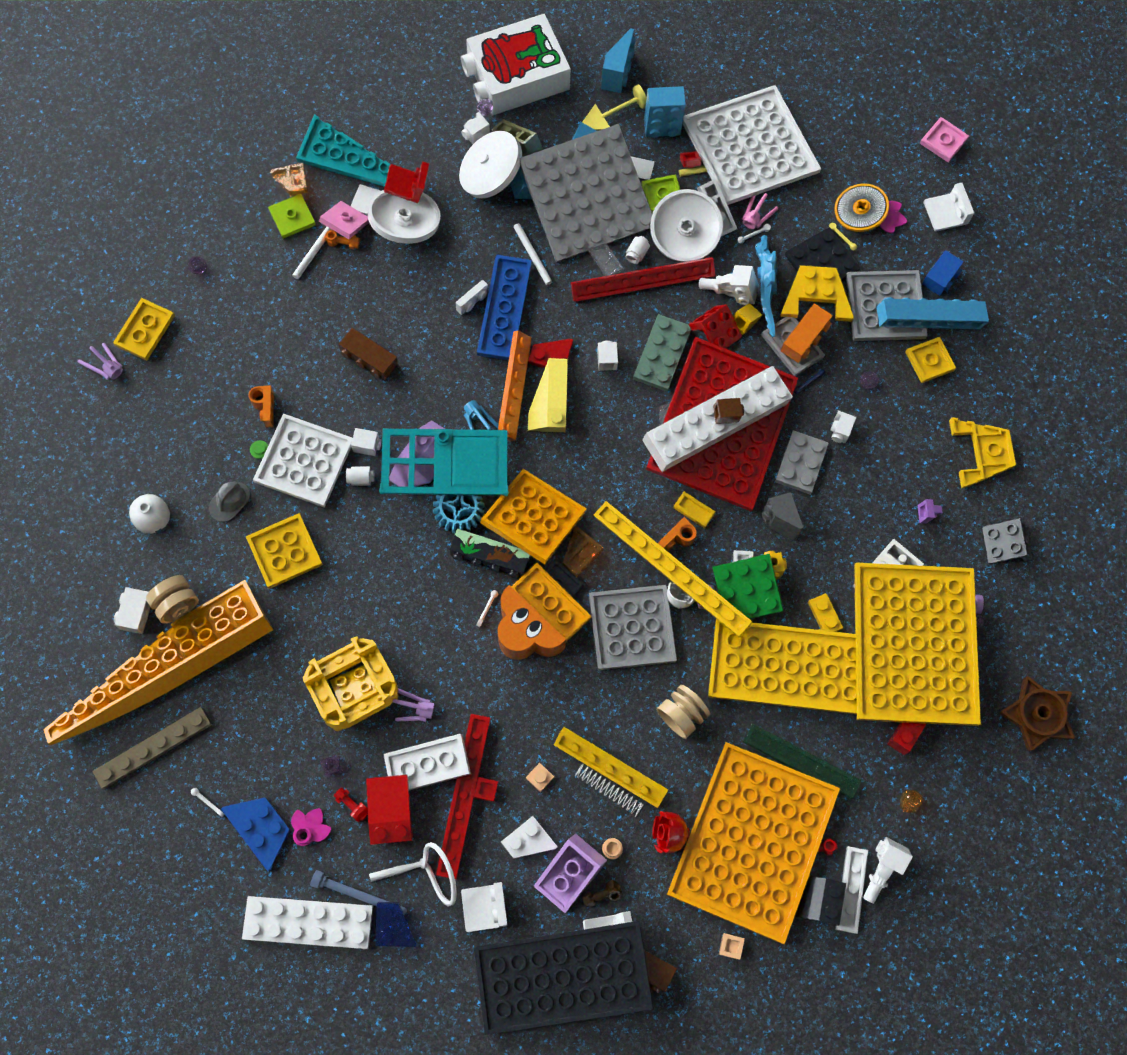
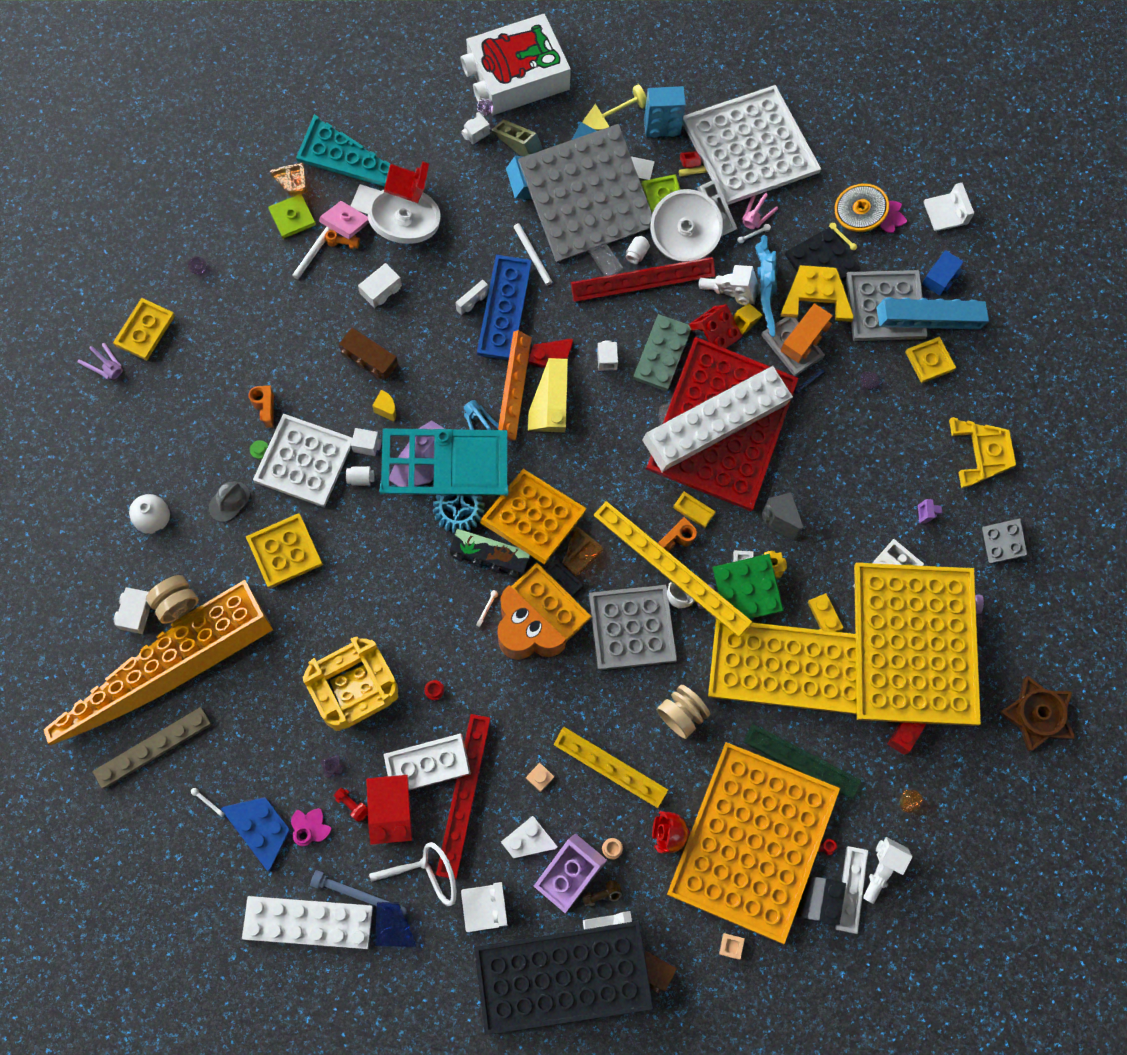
lavender plant [393,688,434,722] -> none
white dish [459,131,522,198] -> none
red plate [474,777,498,802] -> none
white piece [575,764,644,817] -> none
dark azure slope [601,28,636,93] -> none
reddish brown brick [713,398,744,424] -> none
light grey plate [775,430,828,495] -> none
white brick [830,410,856,443] -> none
bright pink plate [920,117,969,163] -> none
none -> white brick [358,263,402,308]
none -> yellow brick [372,390,396,422]
none -> red plate [424,680,444,700]

